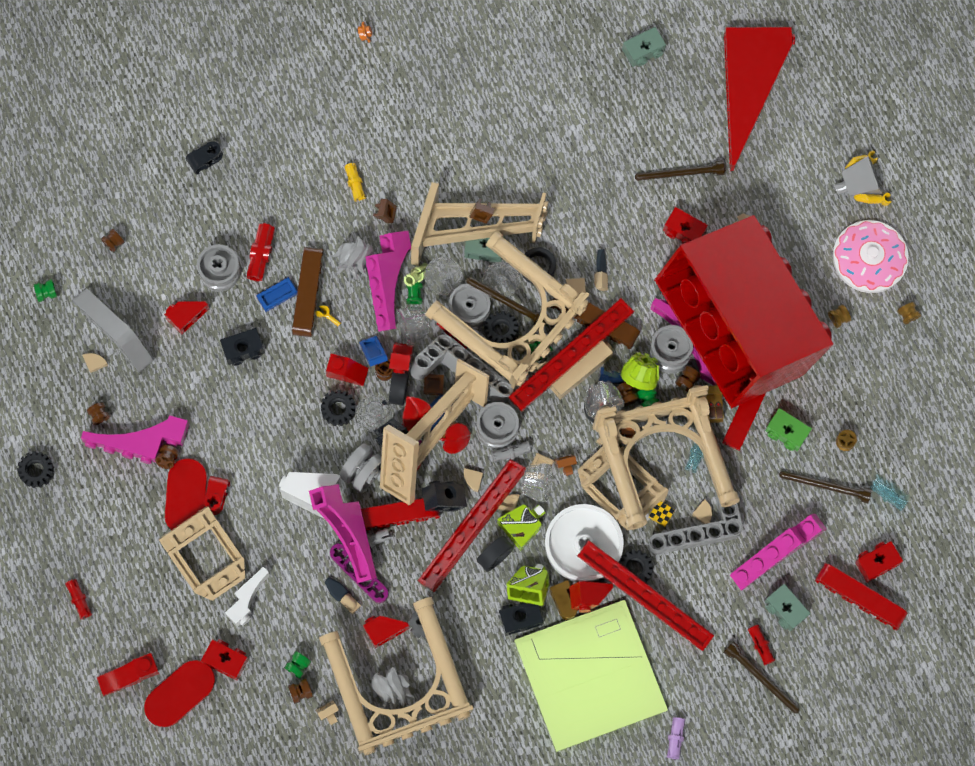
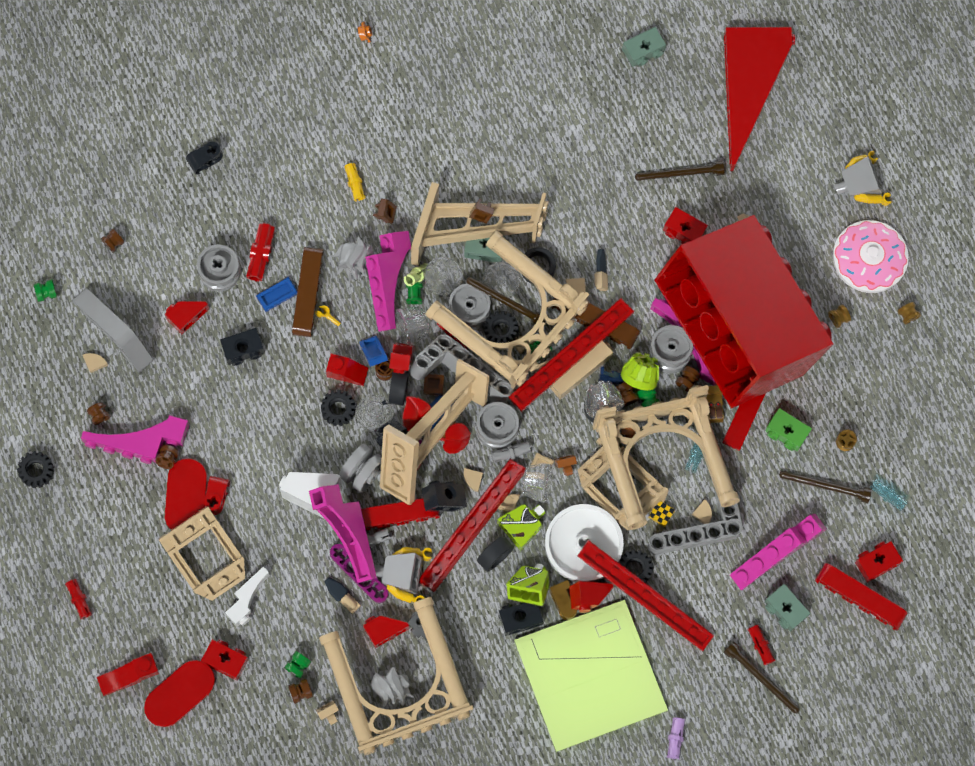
none -> light grey torso [375,547,432,603]

